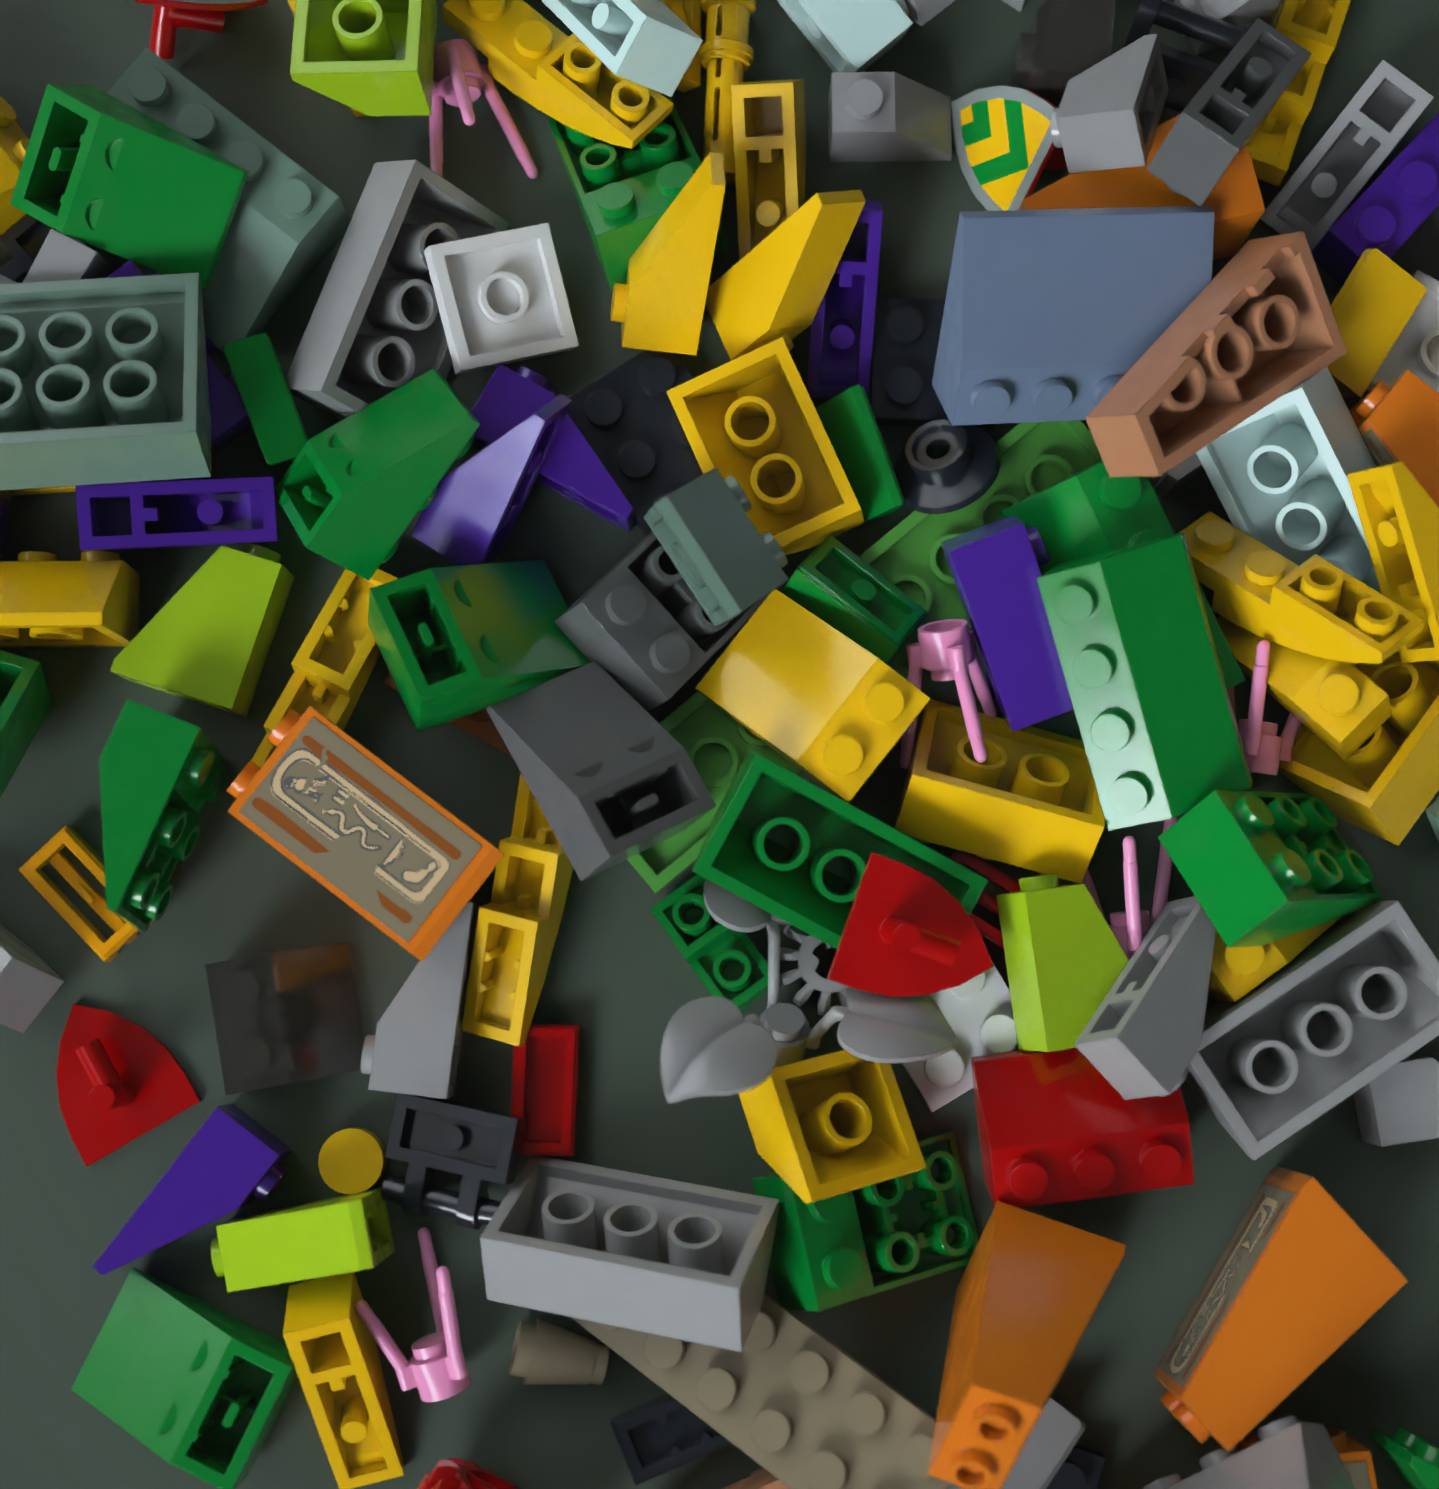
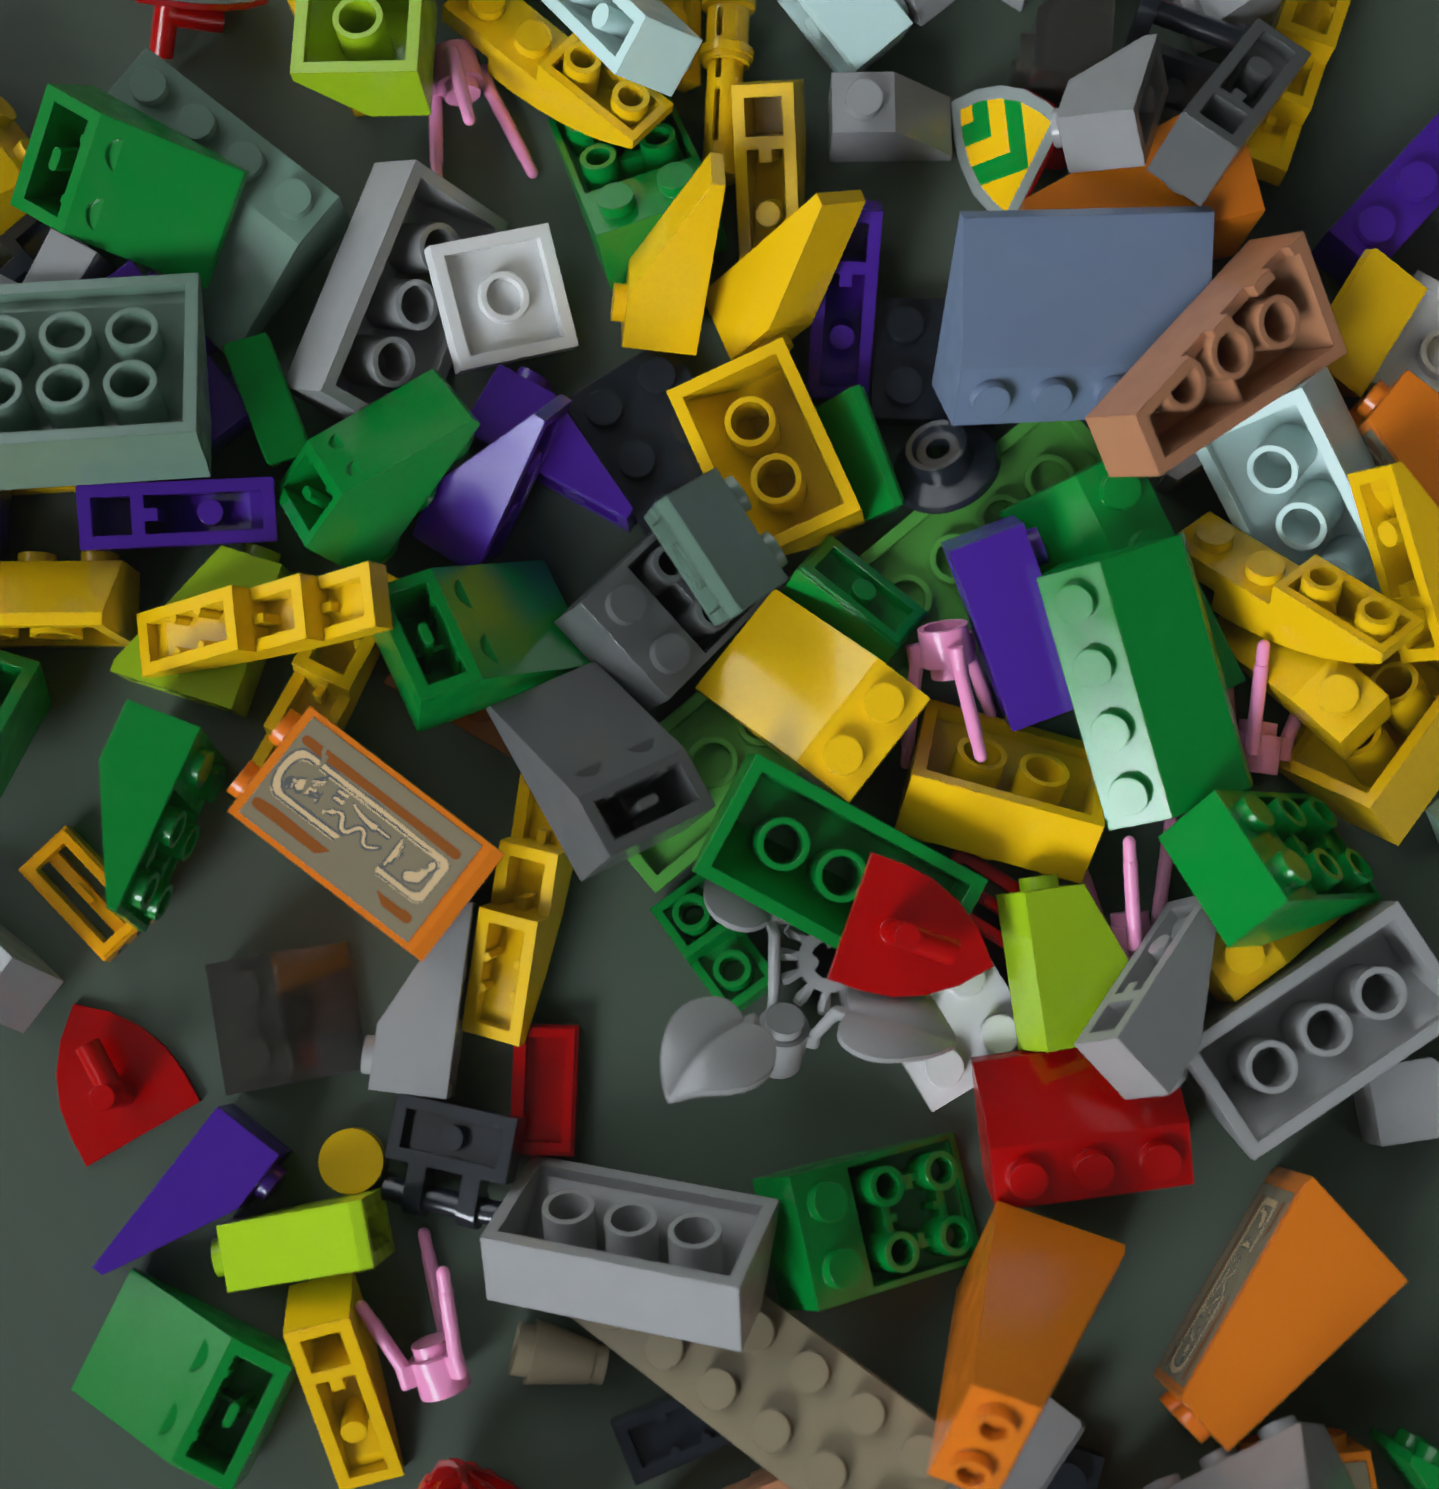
yellow slope [738,1050,926,1204] -> none
light grey slope [1260,59,1434,251] -> none
none -> yellow slope [136,561,393,678]

